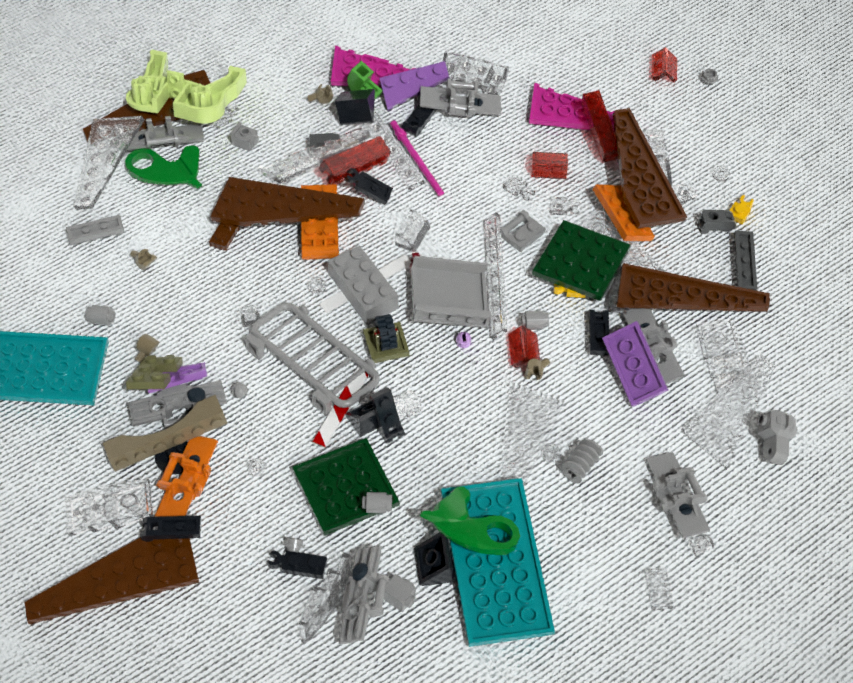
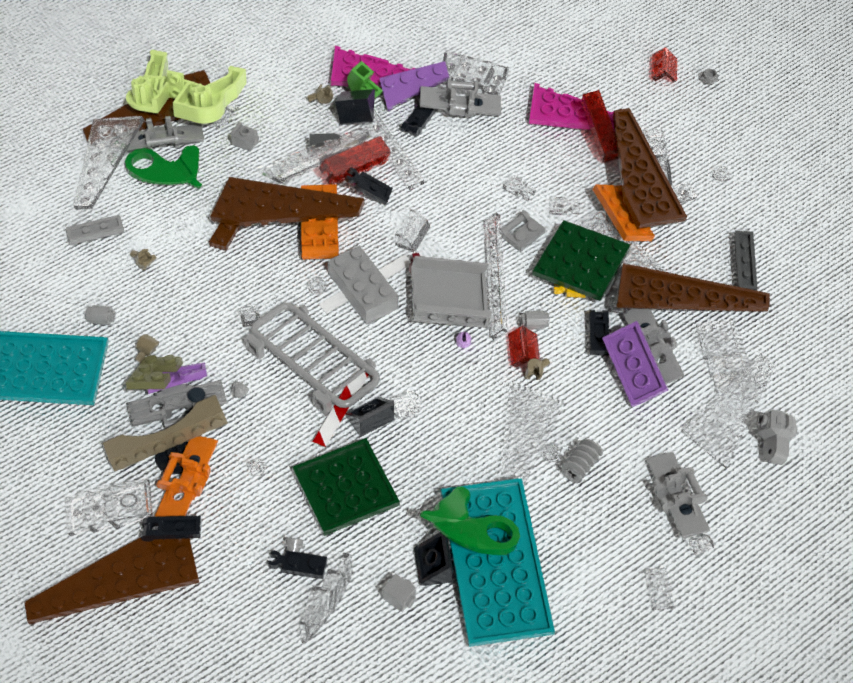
light grey piece [339,545,390,645] -> none
light grey brick [362,492,392,513] -> none
olive plate [363,314,410,363] -> none
black plate [370,387,405,444] -> none
dark pink bar [390,120,444,196] -> none
clear red hinge [531,152,568,179] -> none
dark grey leg [698,210,736,234] -> none
yellow plate [729,195,754,225] -> none

